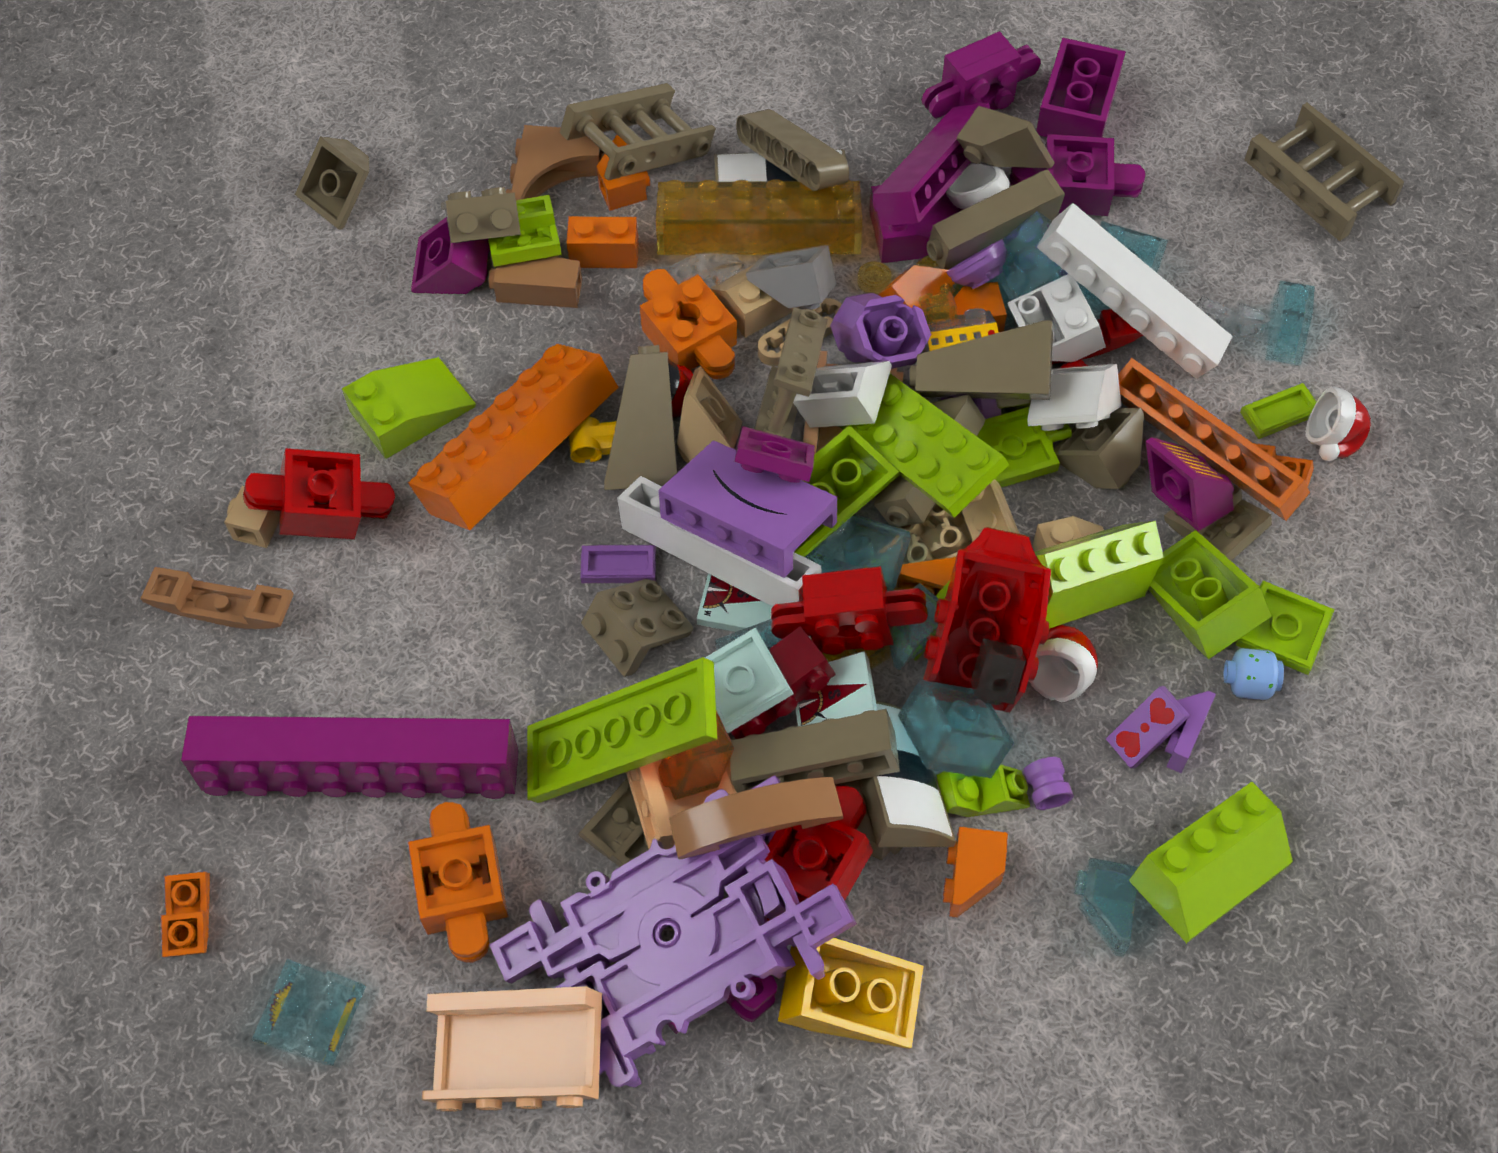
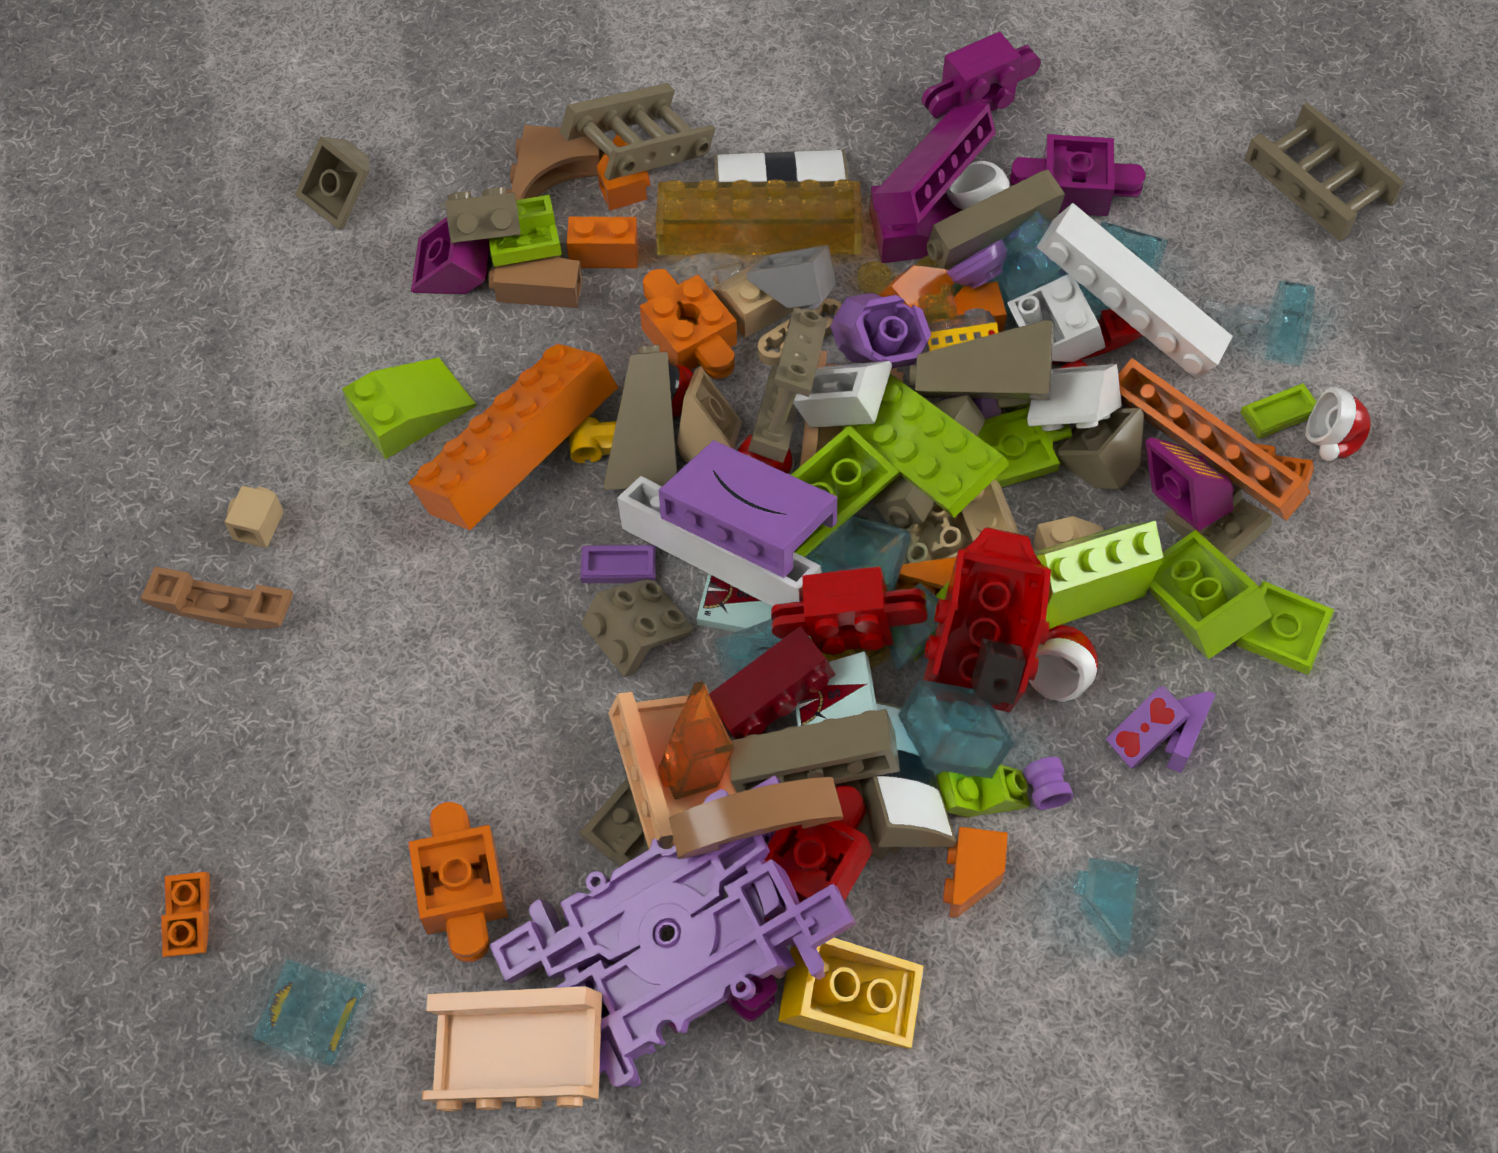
magenta brick [181,716,519,799] -> none
red brick [243,448,395,540] -> none
lime plate [527,657,717,803] -> none
light aqua tile [705,628,794,735] -> none
magenta plate [734,426,815,483] -> none
dark tan beam [736,109,849,191] -> none
dark tan slope [956,106,1055,168] -> none
magenta brick [1036,37,1126,137] -> none
lime slope [1129,782,1293,944] -> none
light blue head [1223,648,1284,700] -> none

